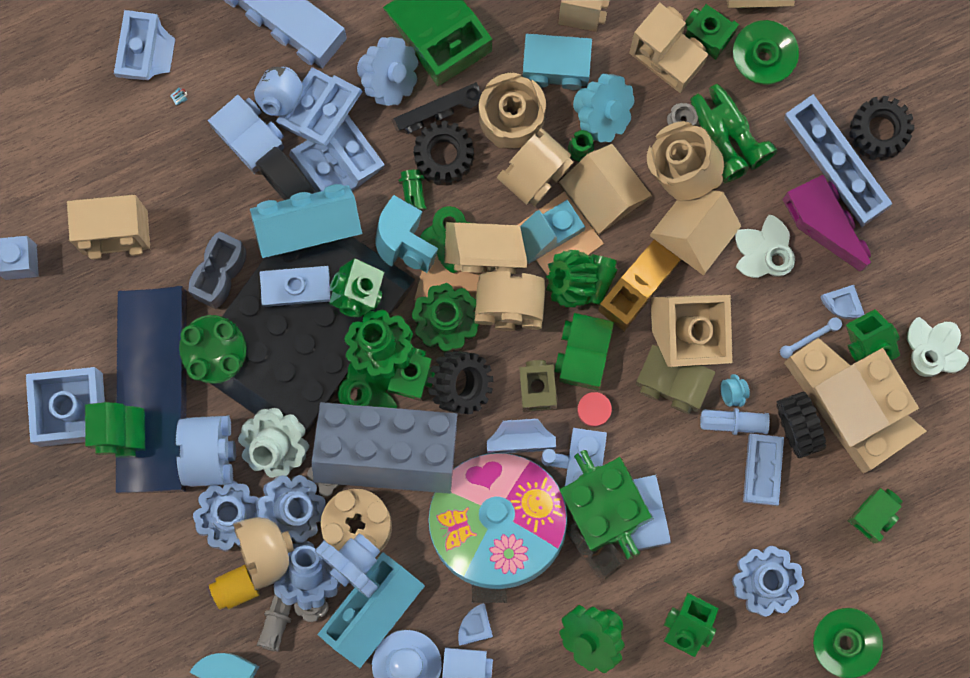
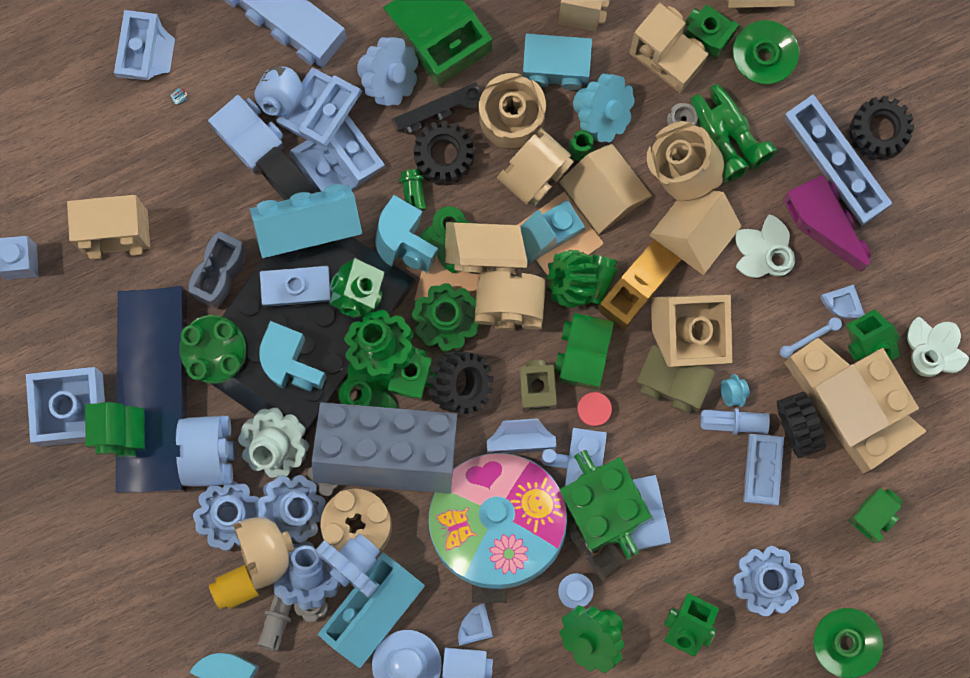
none -> medium azure brick [260,321,327,391]
none -> light blue wheel [558,573,593,609]

